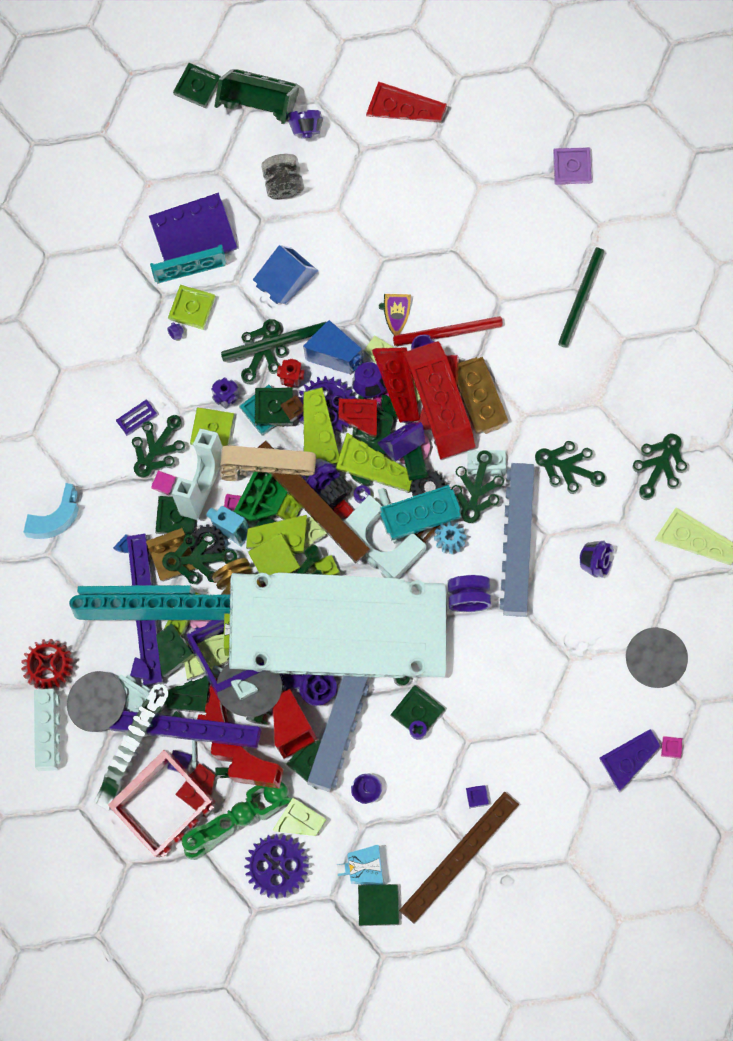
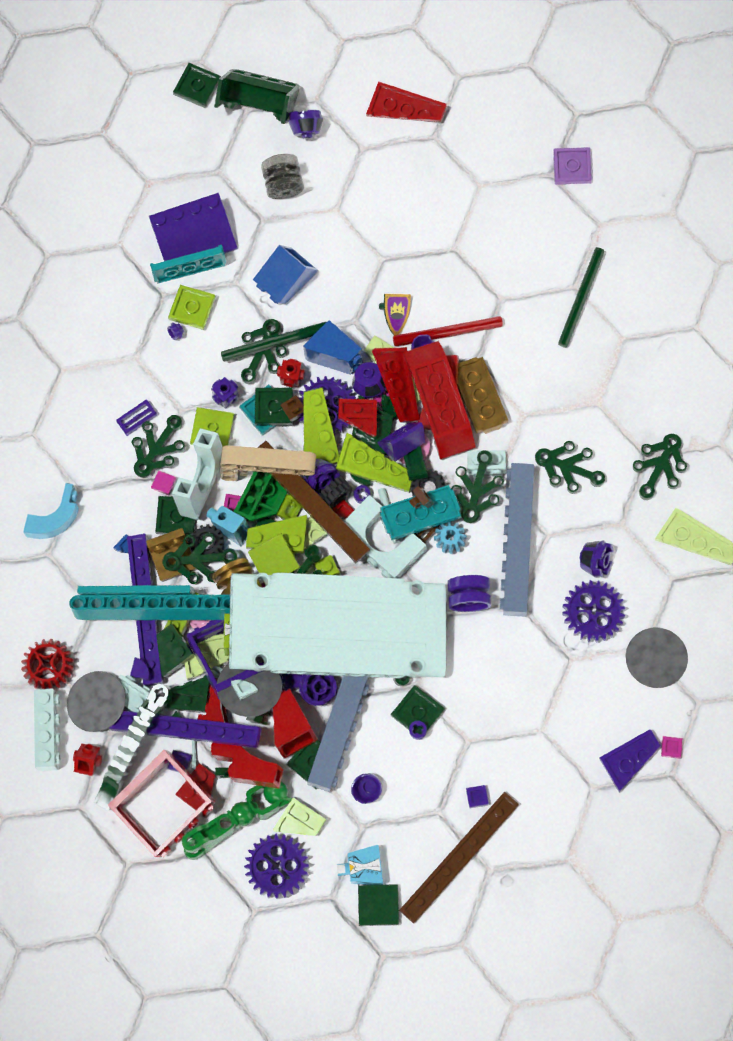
none -> red brick [73,743,103,776]
none -> reddish brown tile [409,486,434,509]
none -> dark purple gear [562,580,625,643]

